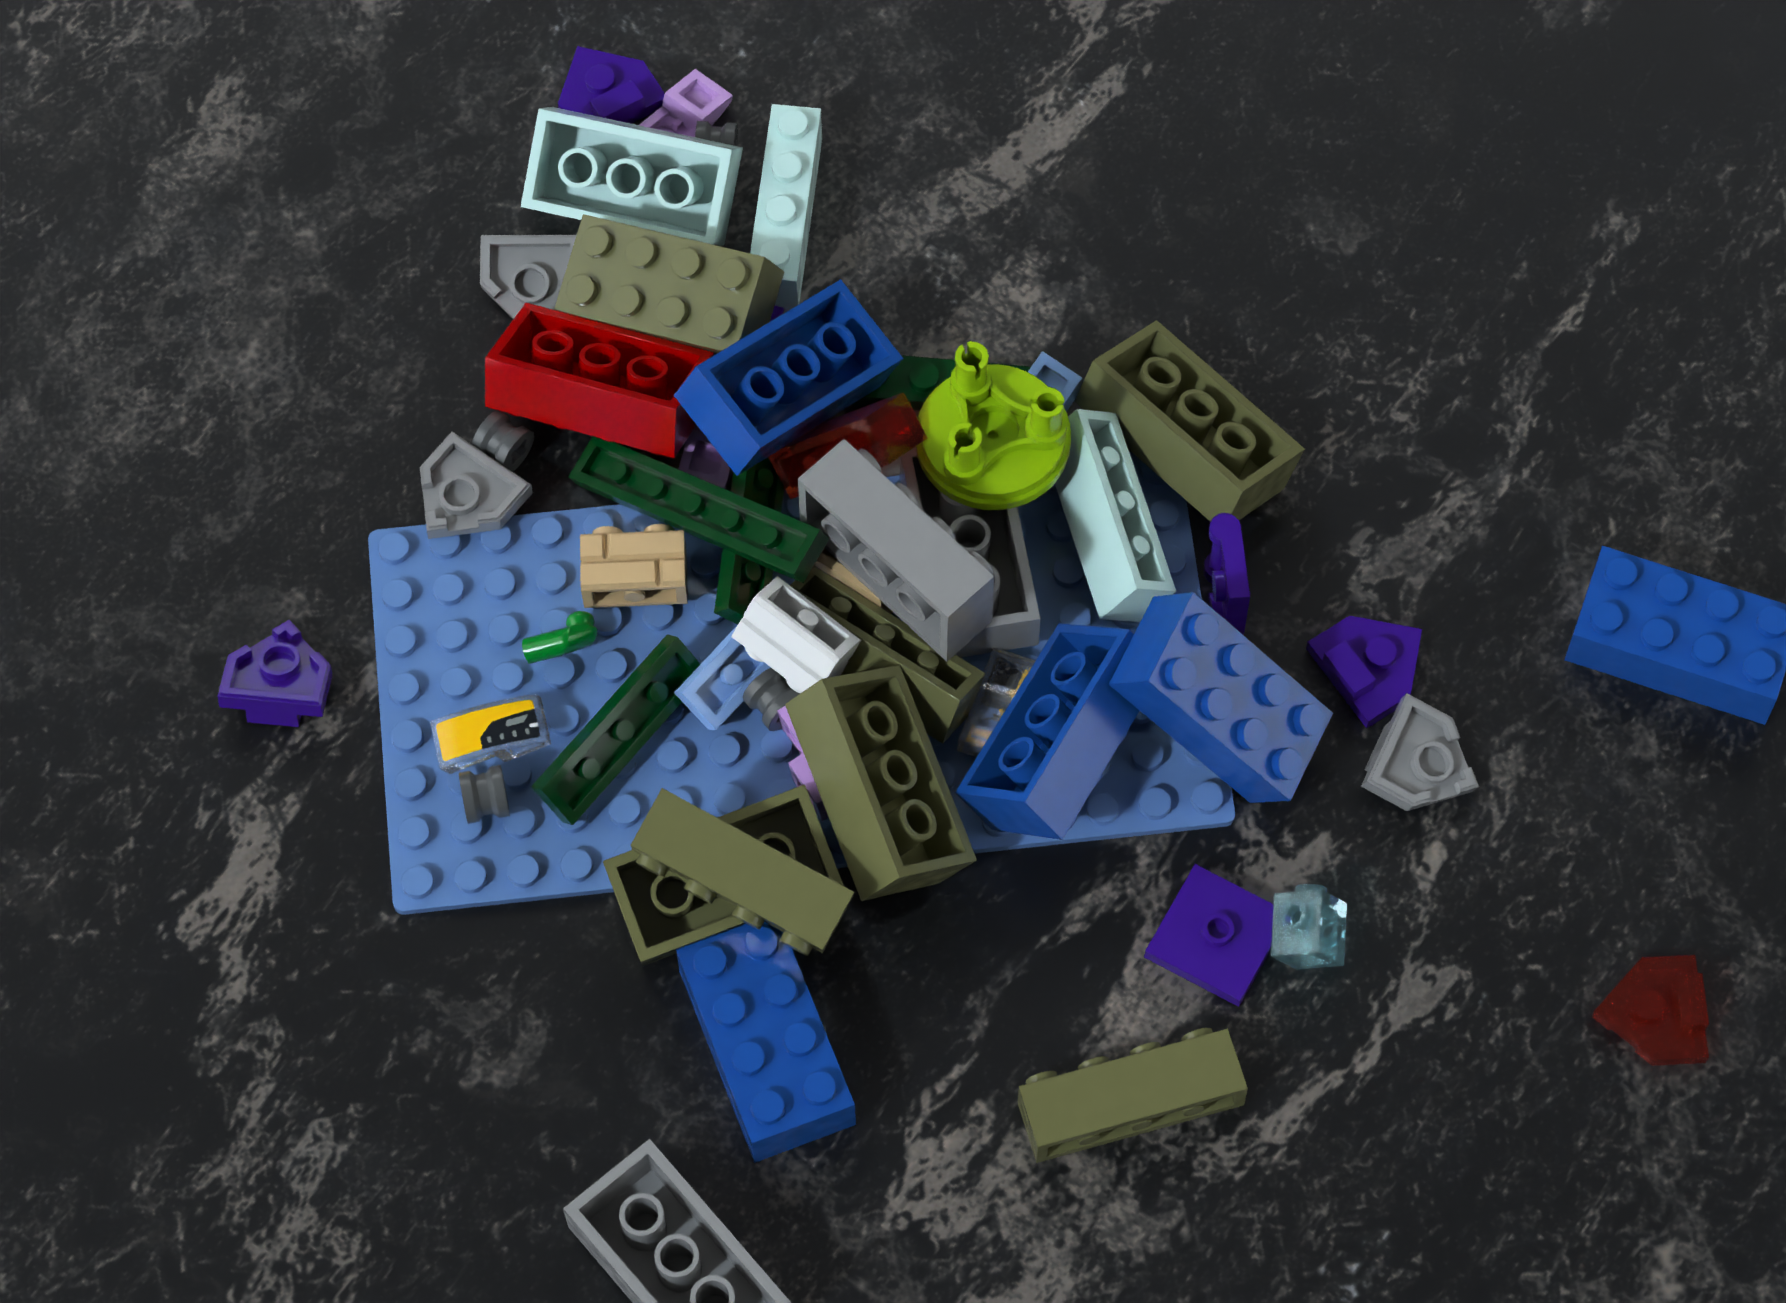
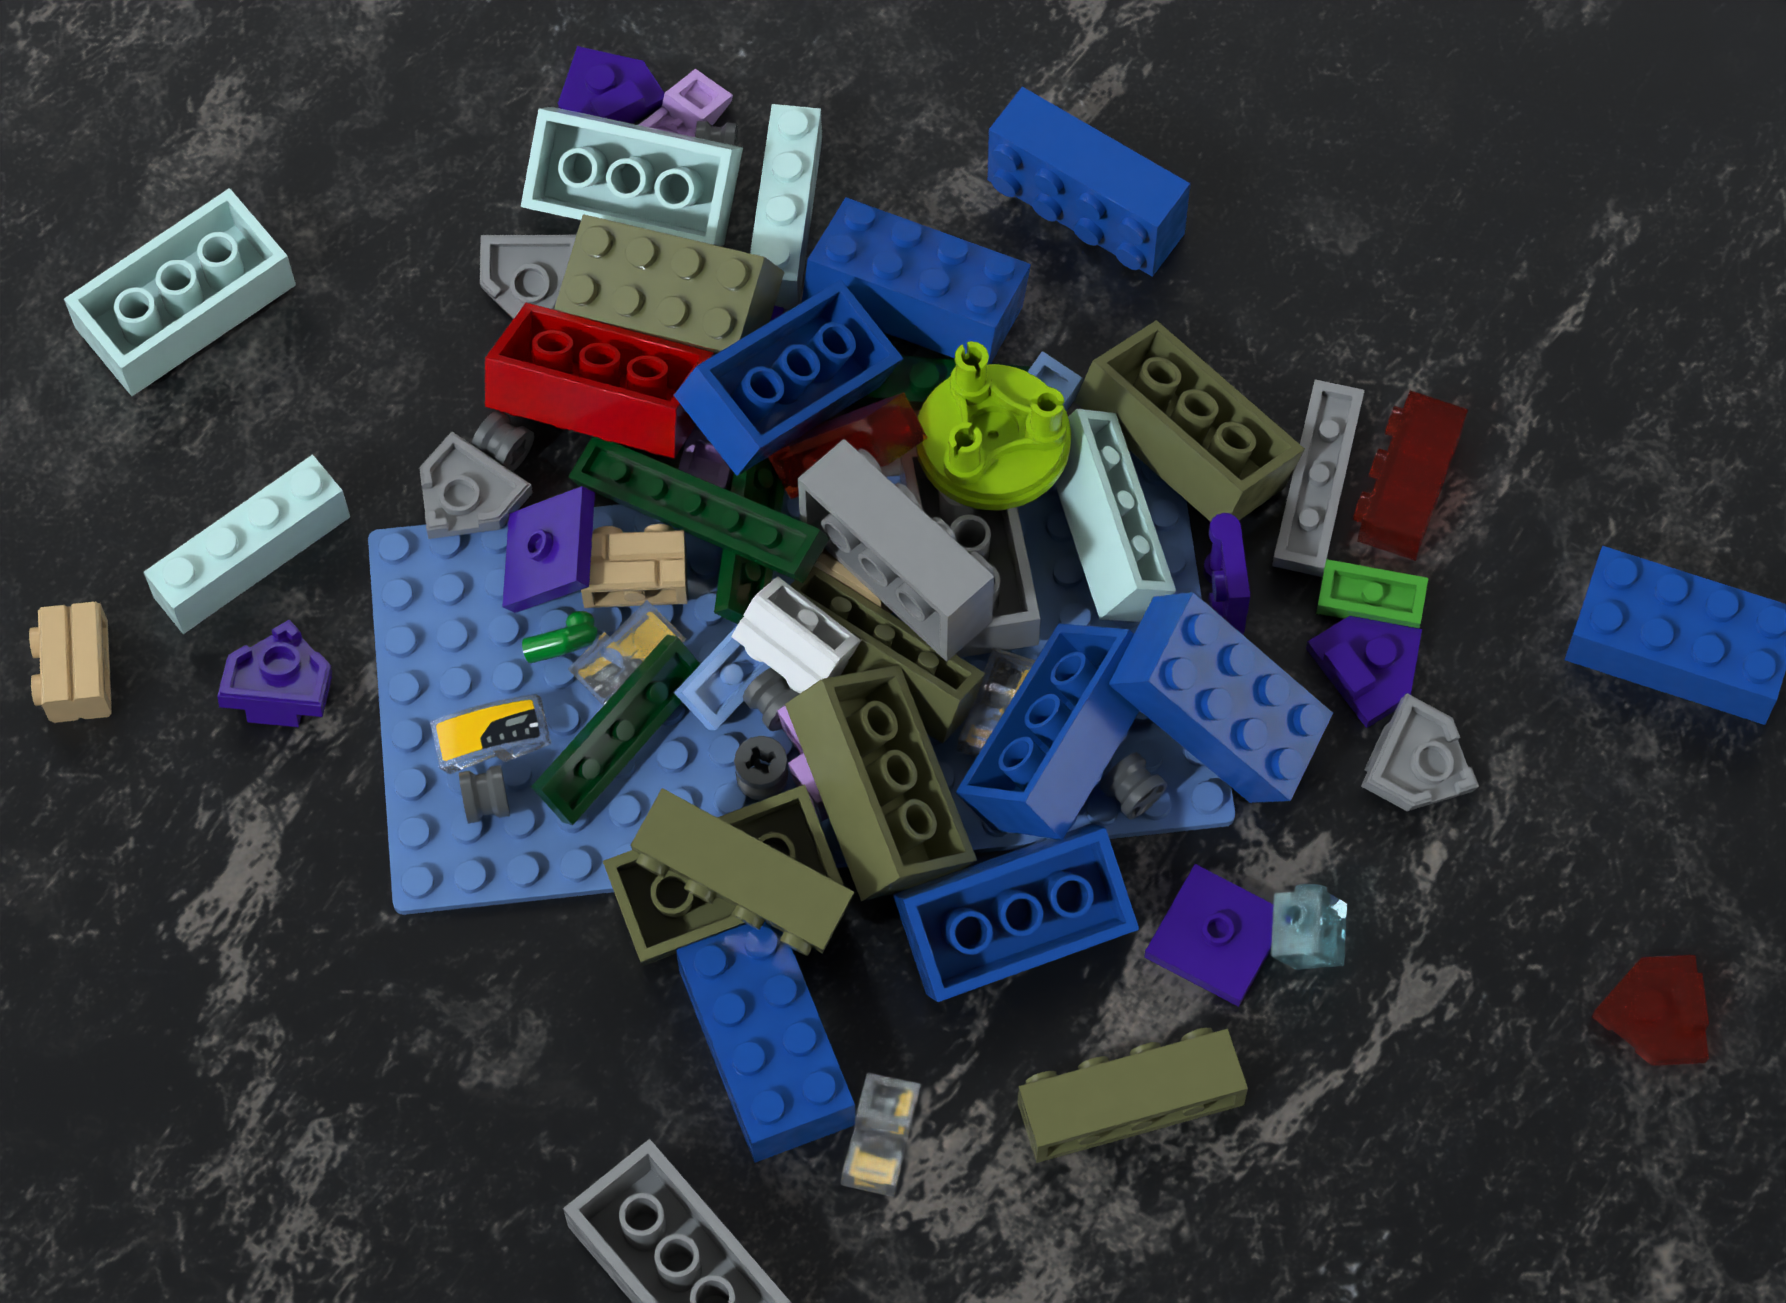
none -> tan brick [29,601,112,723]
none -> light aqua brick [64,188,296,396]
none -> light aqua brick [144,454,350,634]
none -> dark purple plate [502,486,595,613]
none -> clear slope [568,600,686,705]
none -> dark grey wheel [734,736,788,801]
none -> blue brick [802,197,1031,365]
none -> clear slope [841,1073,920,1197]
none -> blue brick [893,823,1139,1002]
none -> blue brick [987,87,1190,277]
none -> dark grey wheel [1100,752,1167,820]
none -> light grey plate [1272,379,1364,577]
none -> bright green plate [1316,559,1428,628]
none -> clear red brick [1353,390,1468,561]

